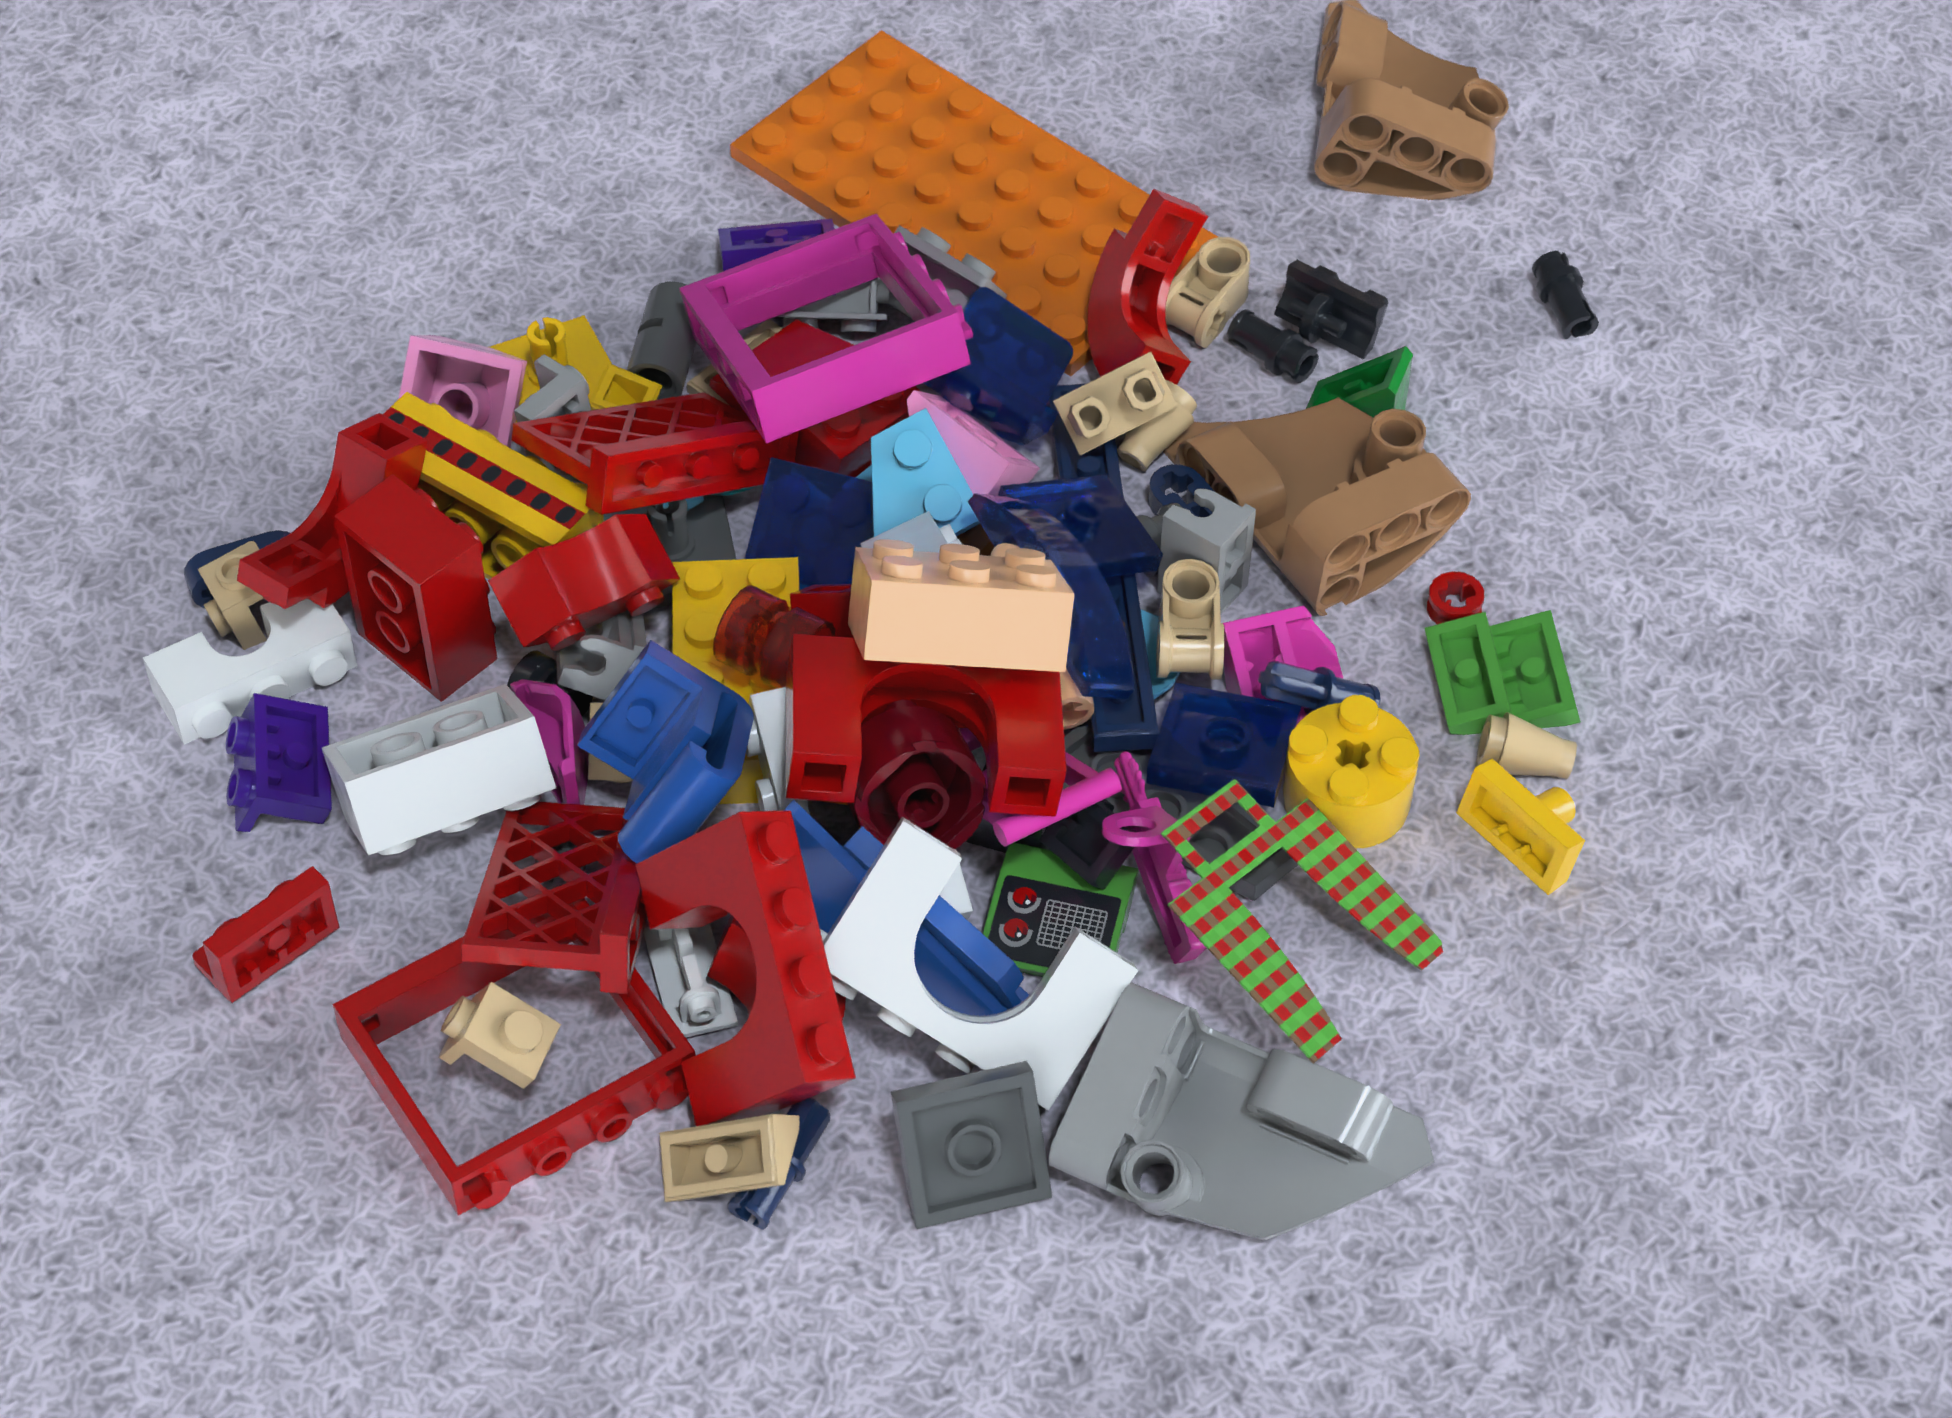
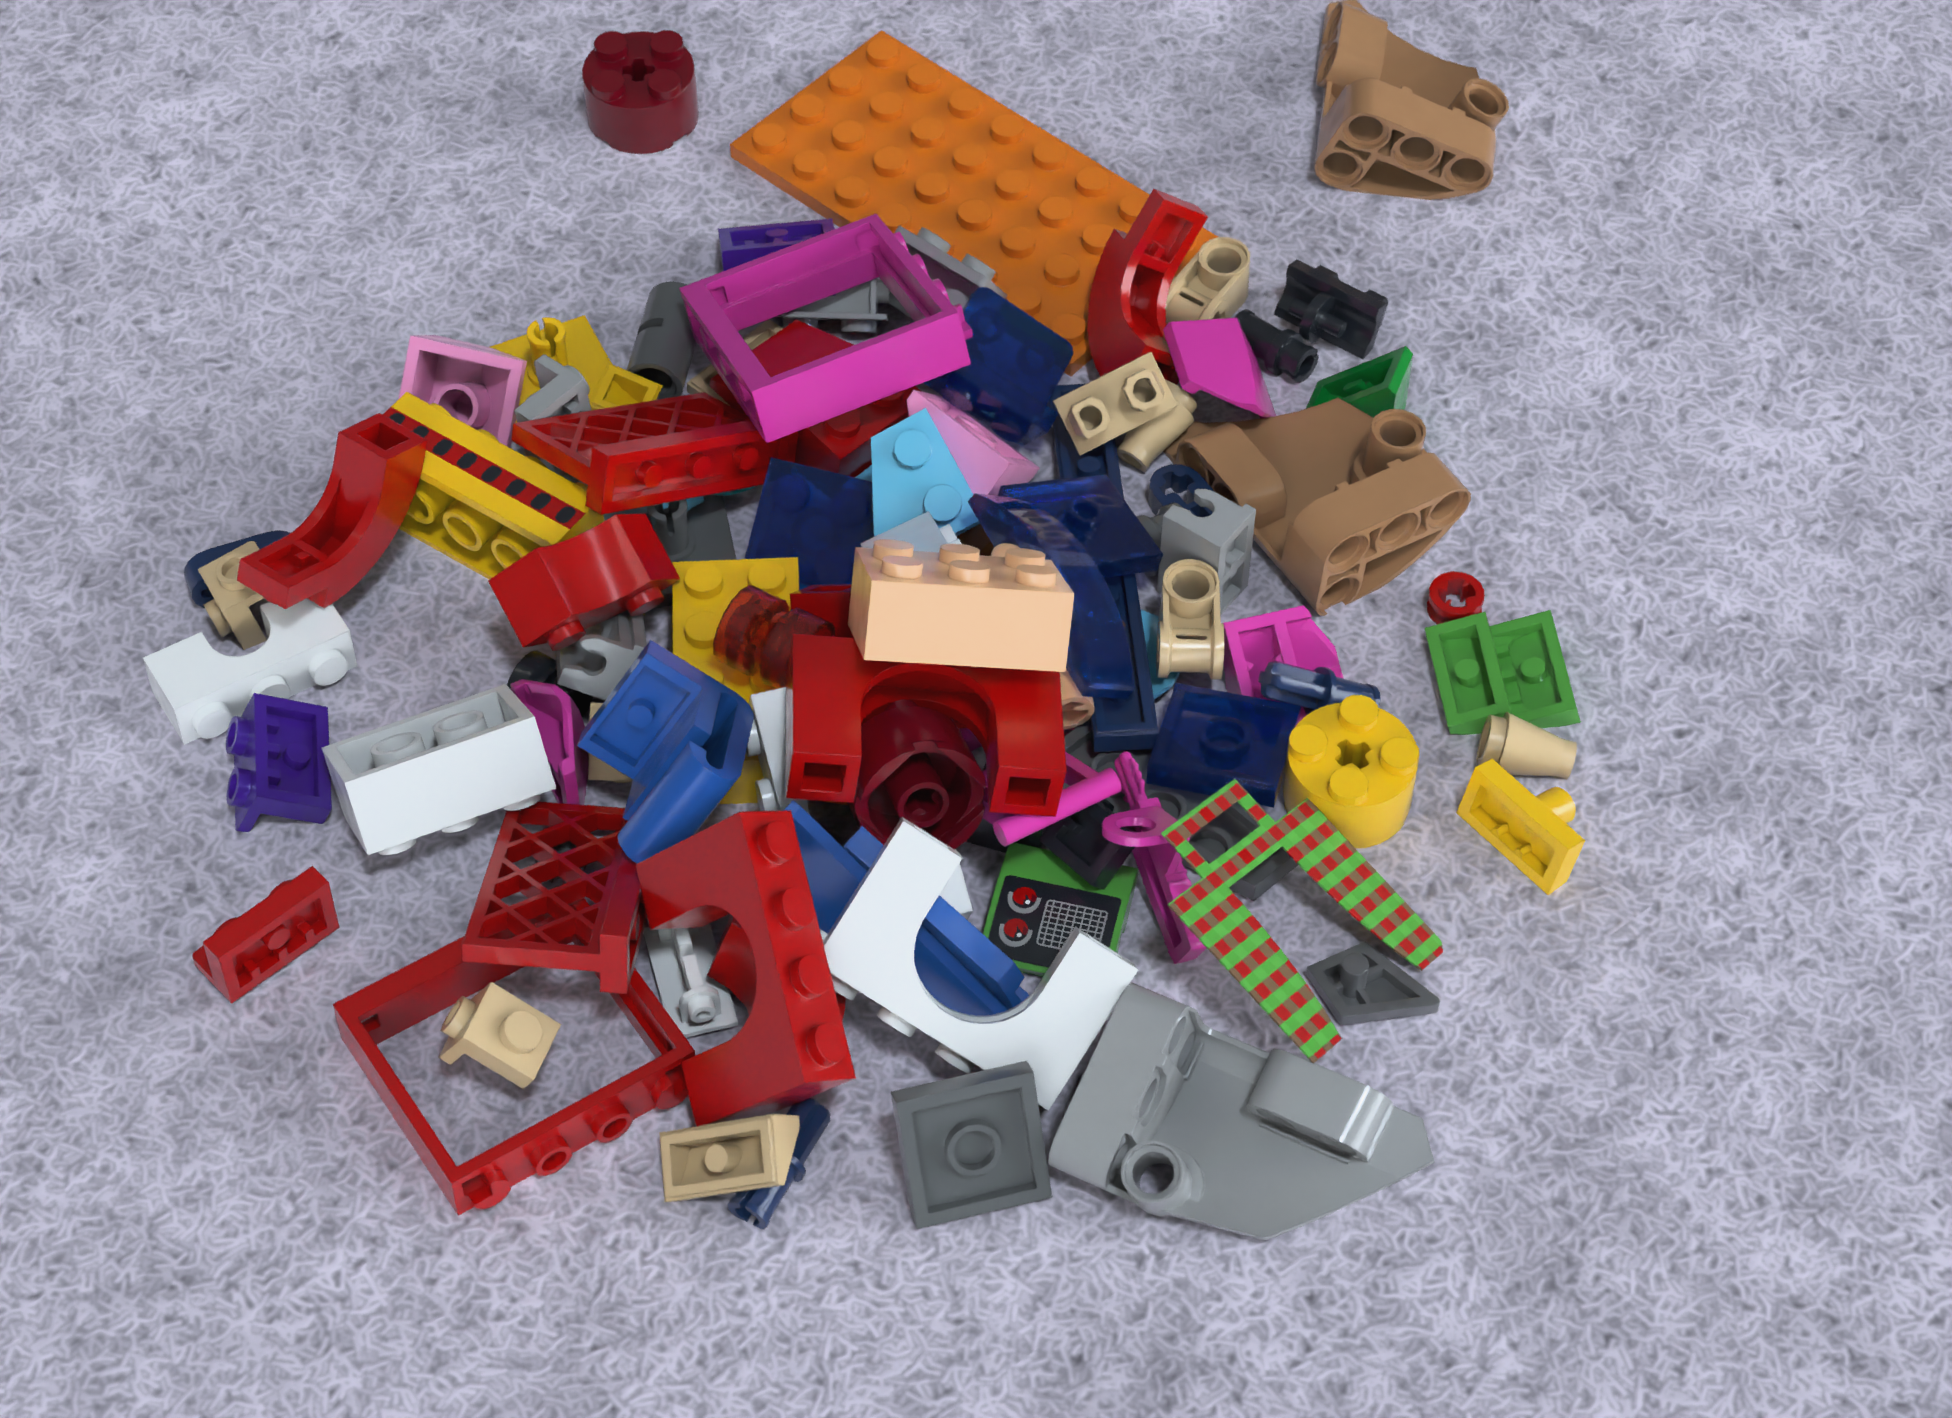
red brick [334,474,498,702] -> none
black pin [1532,251,1599,340] -> none
none -> dark red brick [582,30,699,154]
none -> dark pink slope [1163,318,1276,419]
none -> flat silver piece [1306,941,1440,1025]

